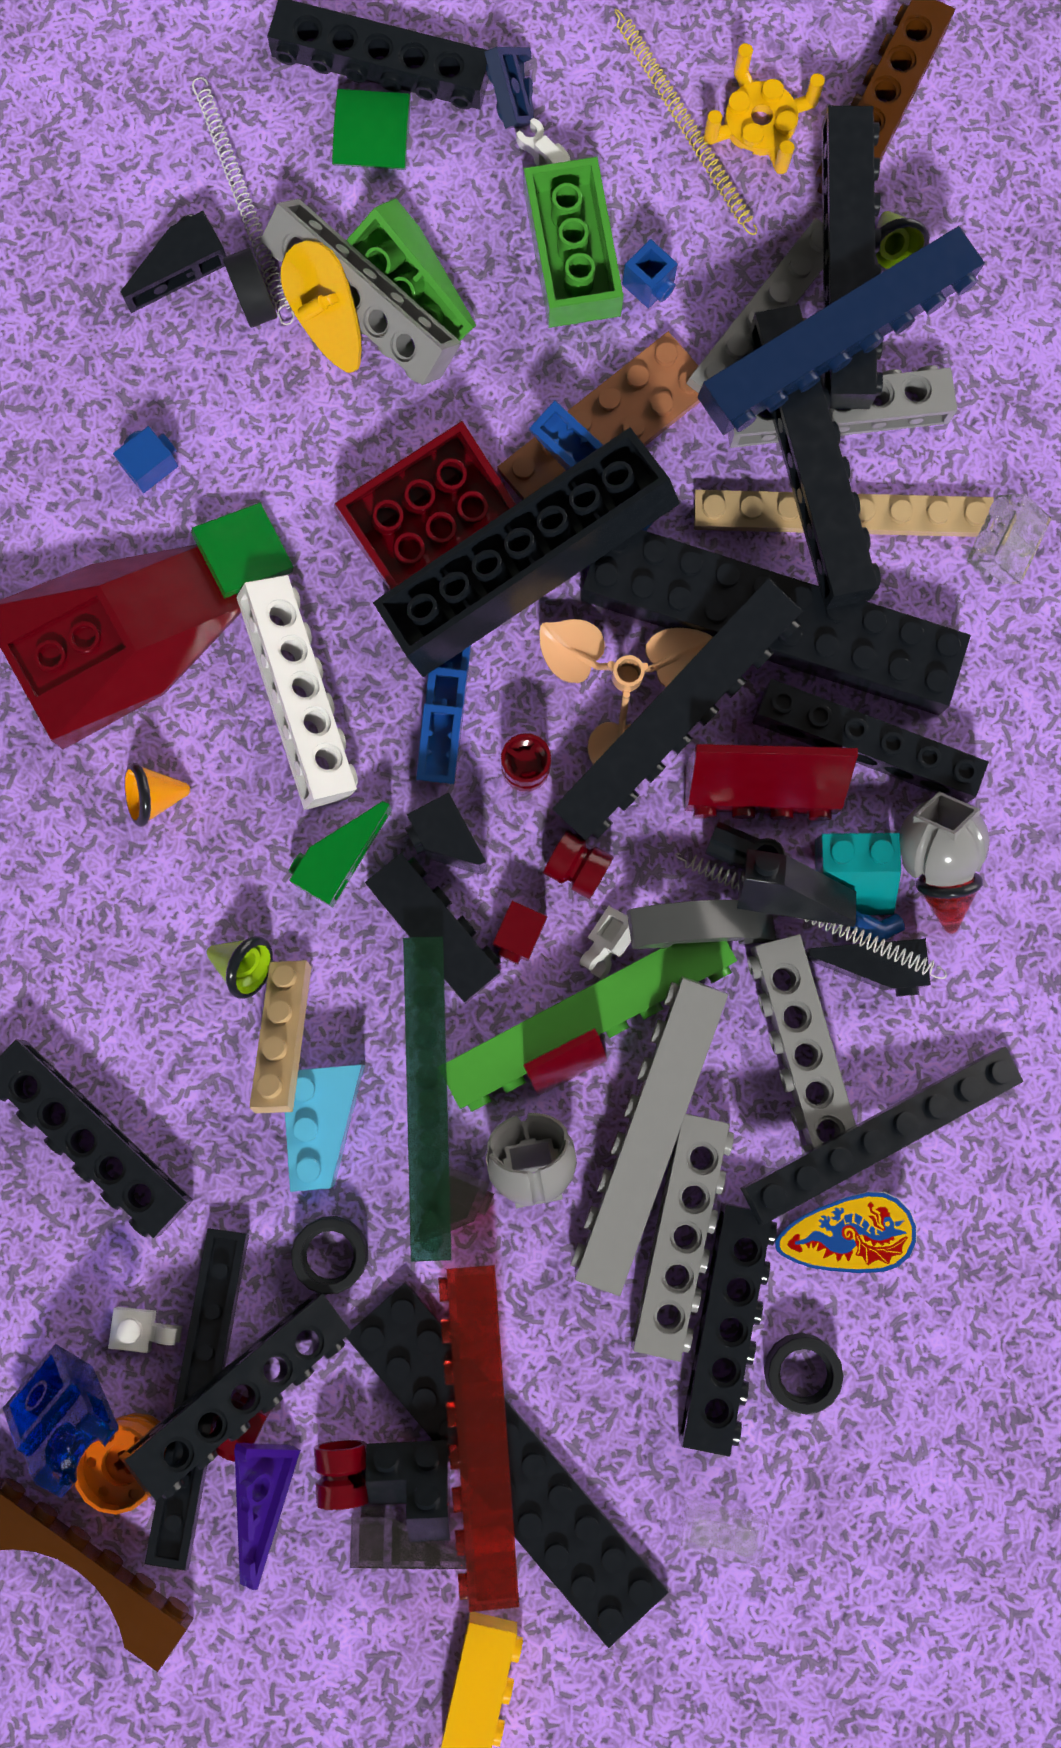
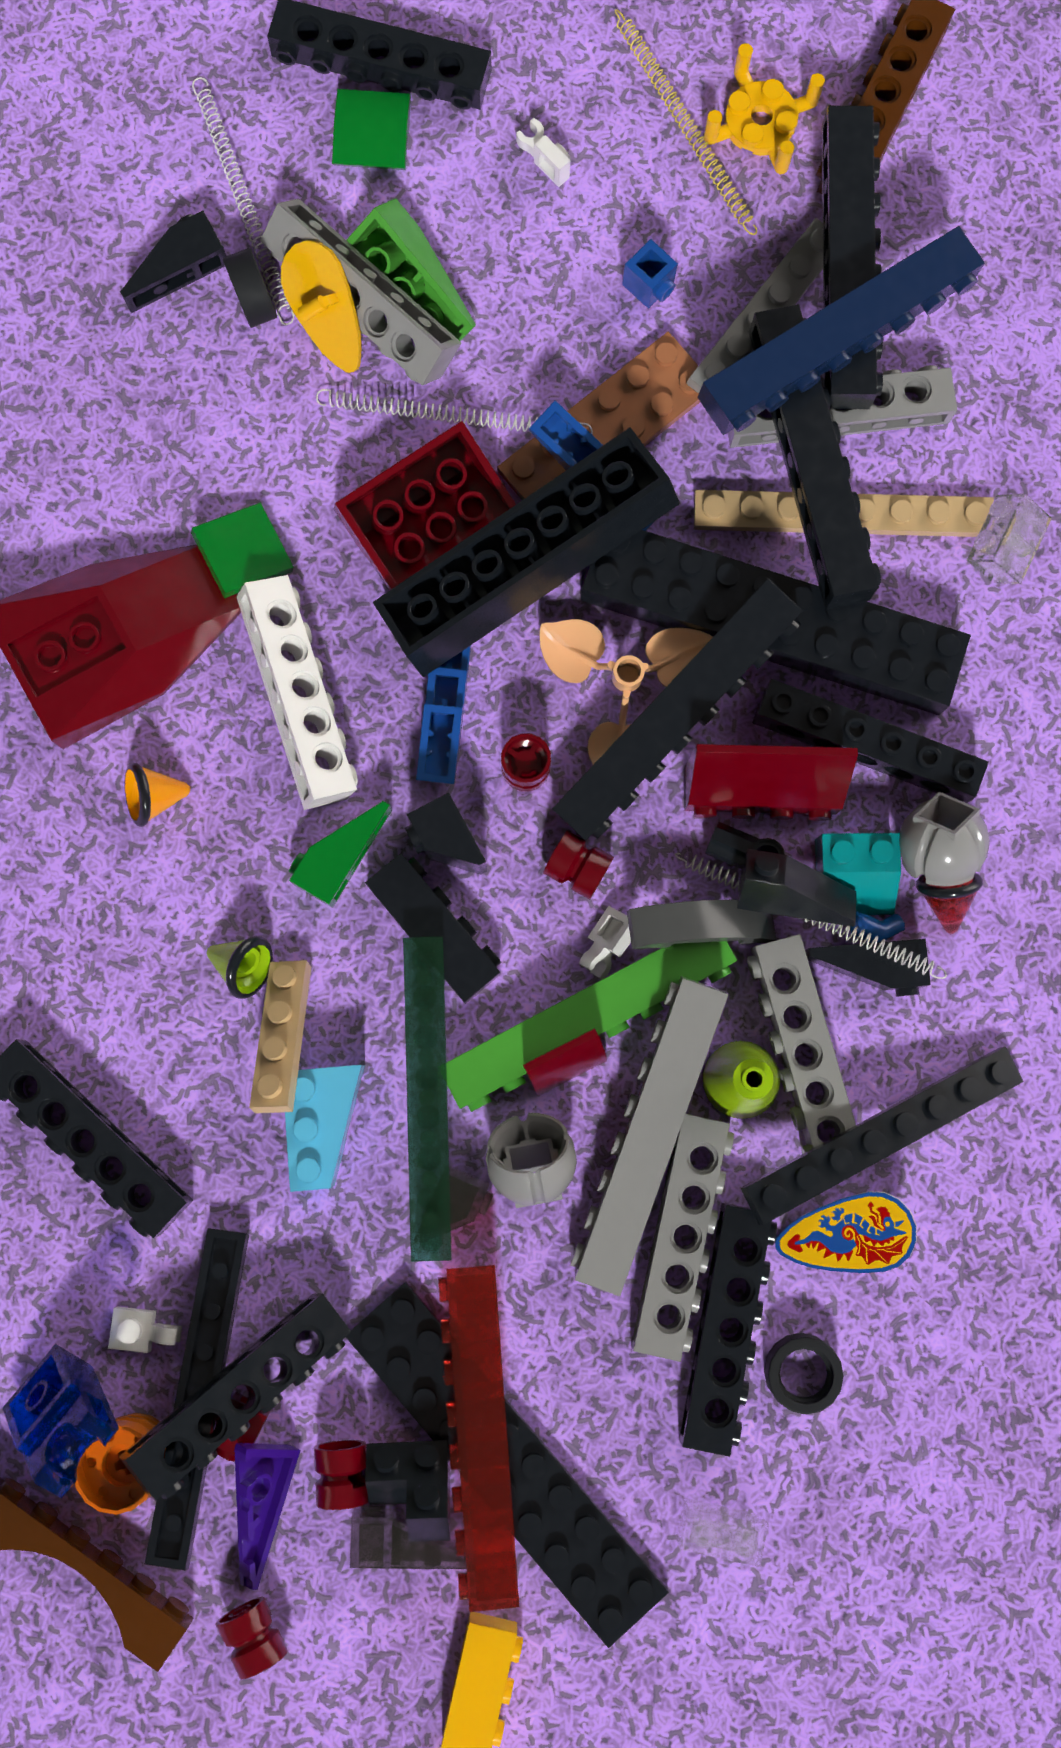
blue brick [113,426,179,494] -> none
black tyre [291,1216,368,1294] -> none
dark blue wing [484,46,534,129] -> none
dark red brick [493,901,548,964] -> none
bright green brick [524,157,624,328] -> none
lime hat [875,211,930,272] -> none
none -> dark red wheel [215,1597,288,1680]
none -> white piece [316,389,593,434]
none -> lime cone [703,1041,780,1119]

